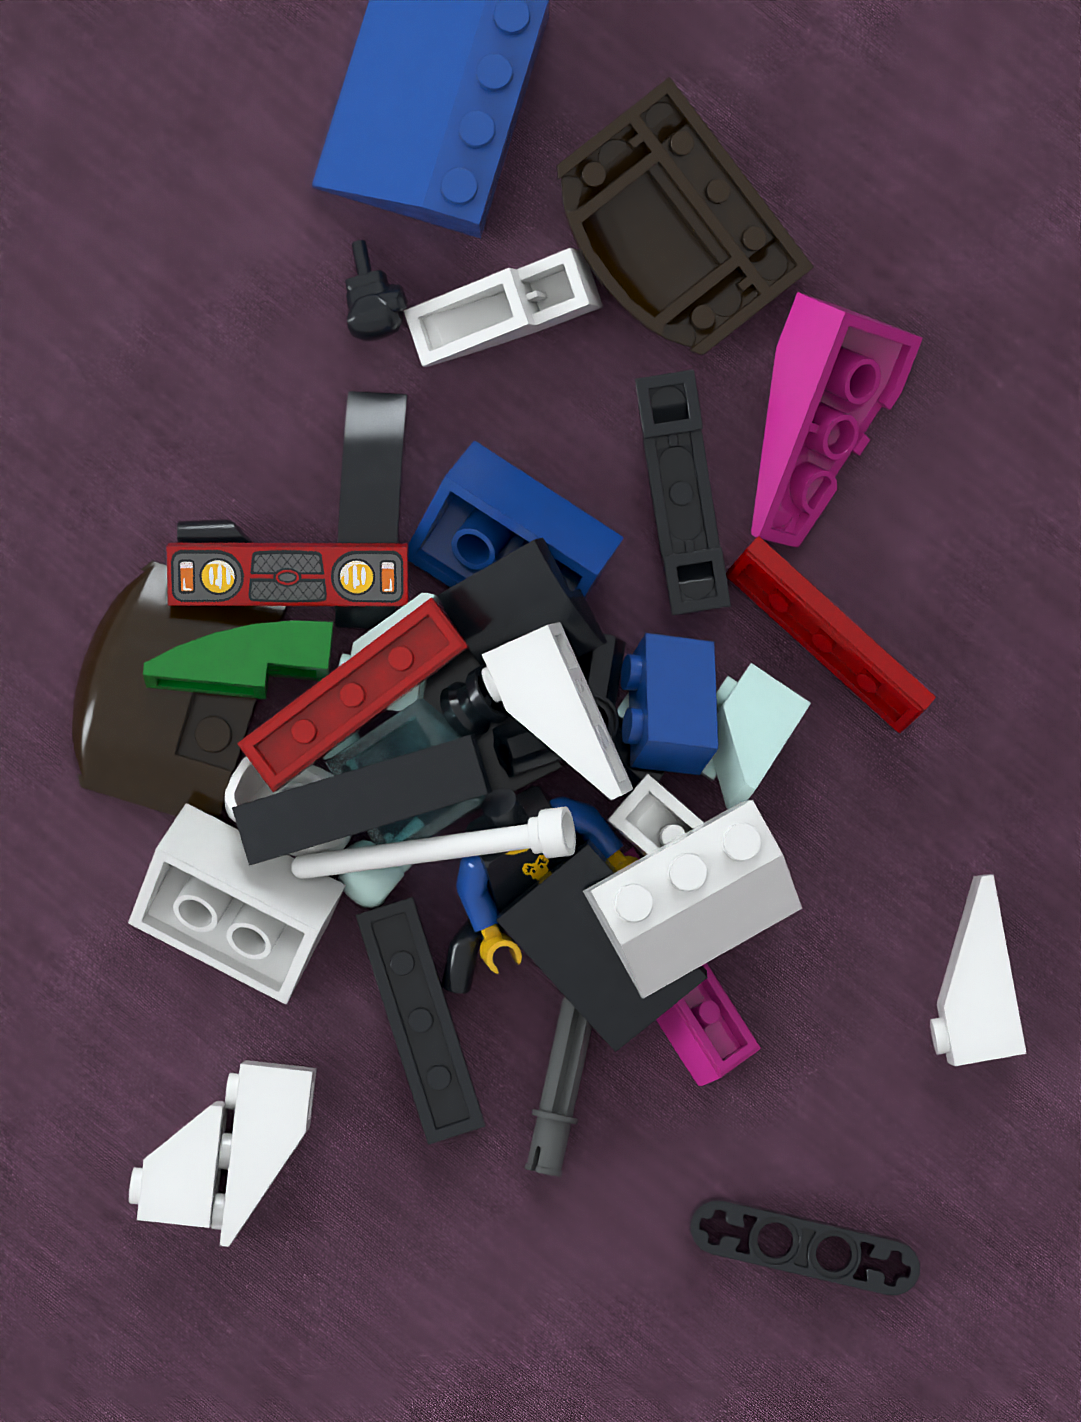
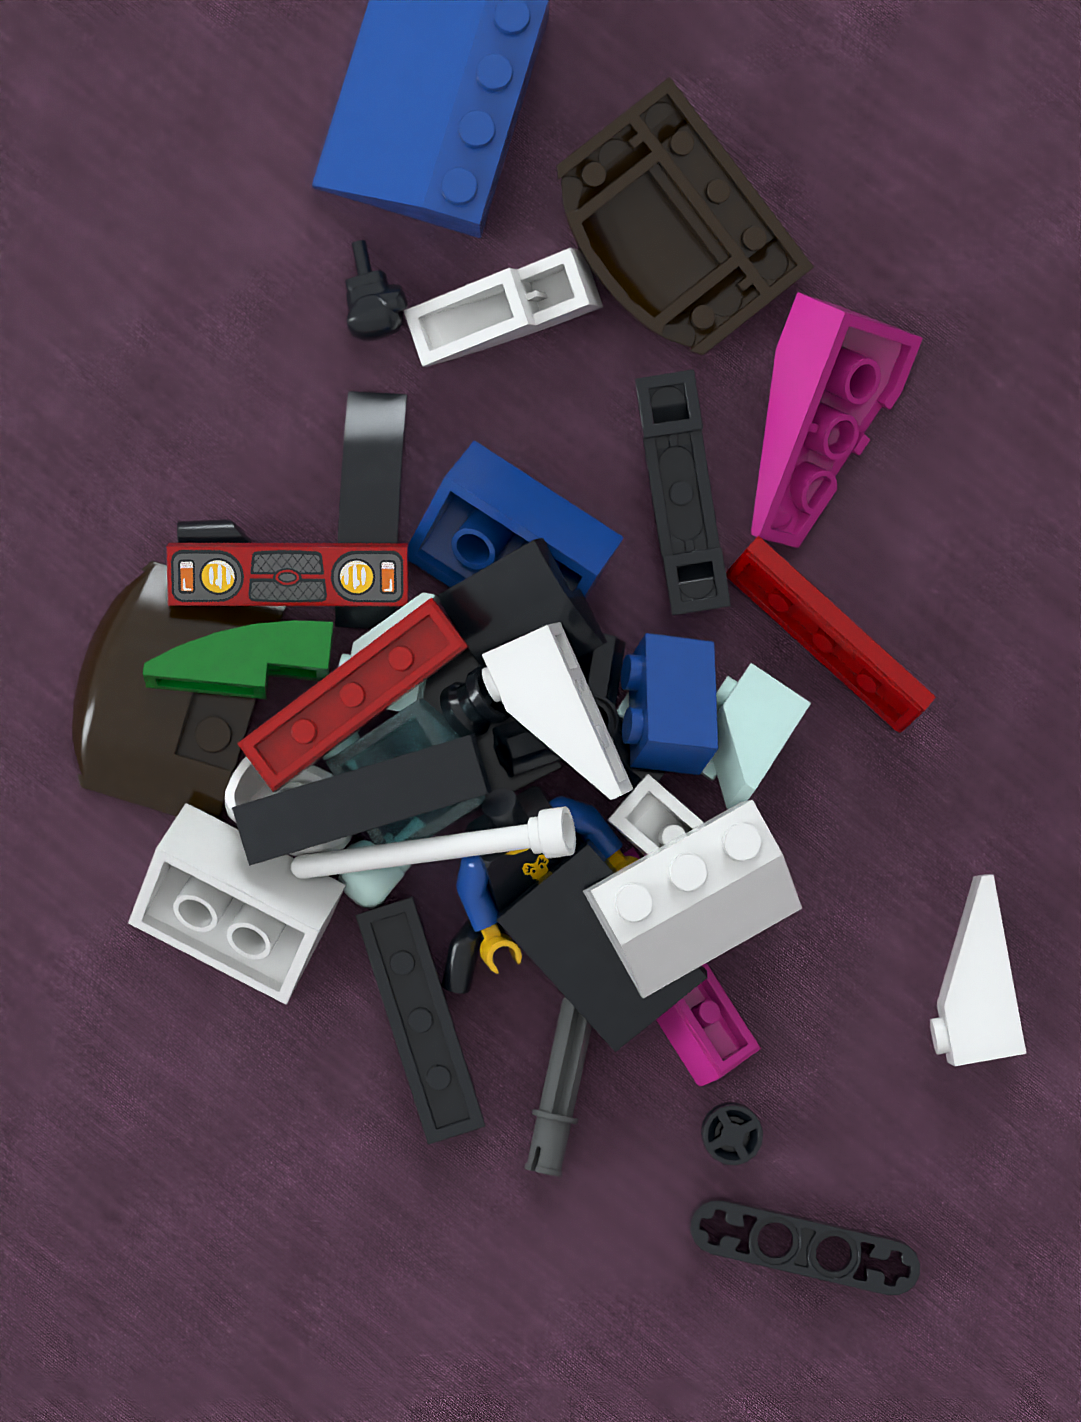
white slope [129,1101,228,1228] -> none
white slope [211,1060,317,1247] -> none
none -> black wheel [701,1102,763,1166]

